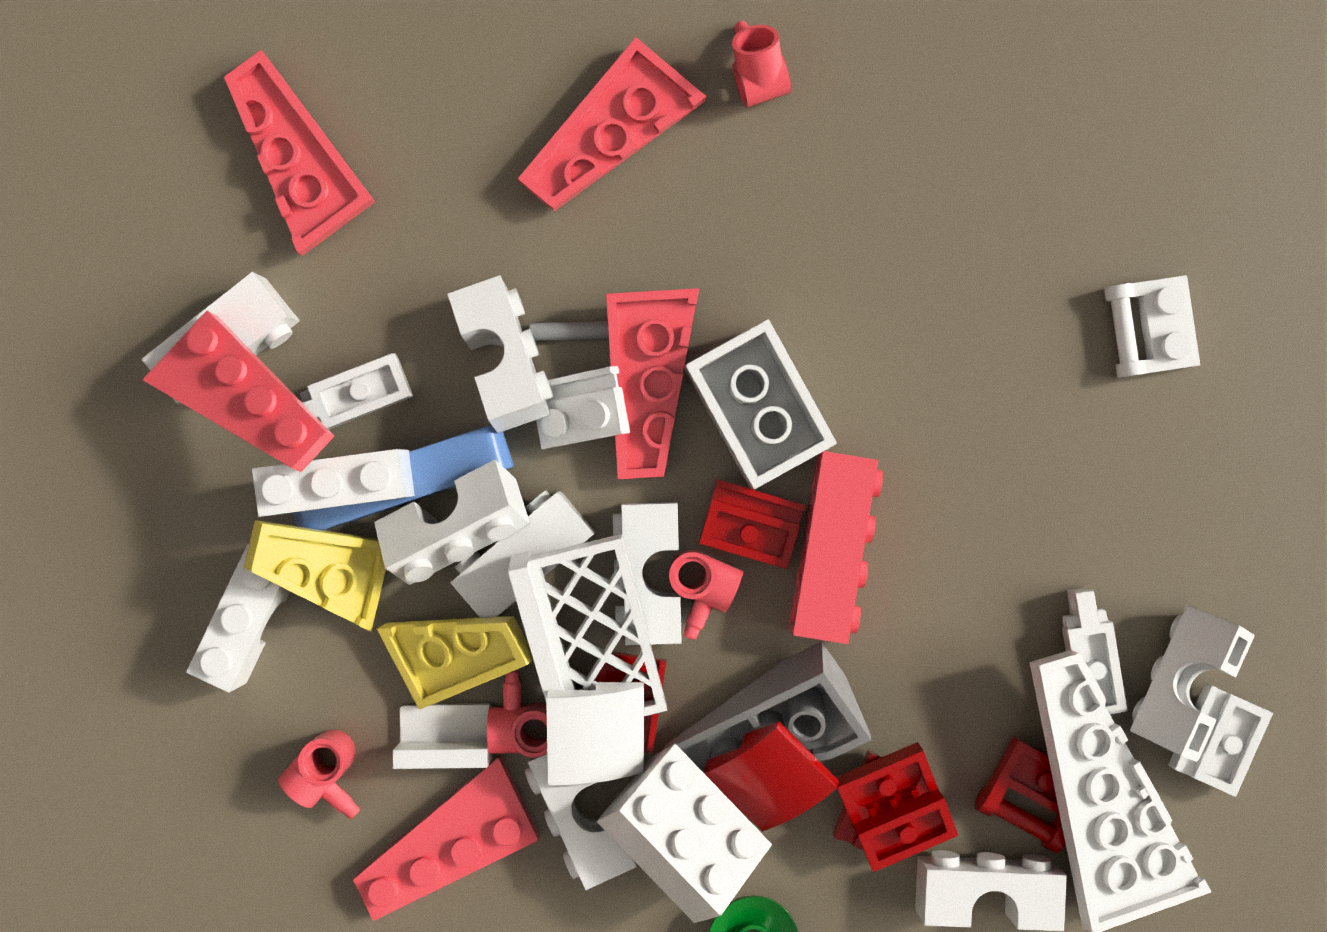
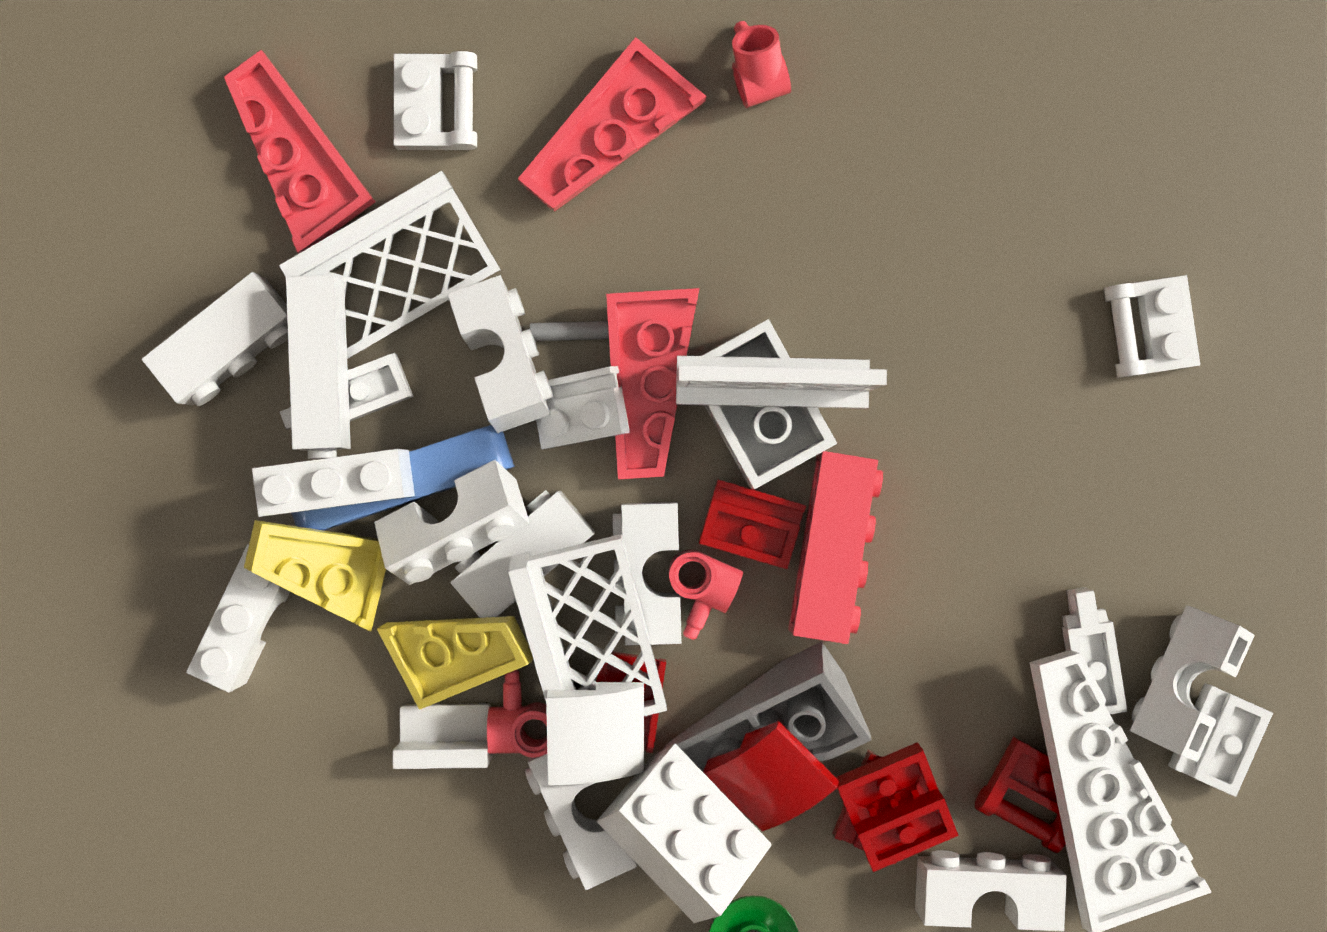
coral wing [143,310,334,472] -> none
coral piece [278,730,360,819] -> none
coral wing [353,754,540,921] -> none
none -> white fence [279,171,501,359]
none -> white brick [286,275,351,459]
none -> white plate [394,51,477,150]
none -> white fence [676,356,887,409]

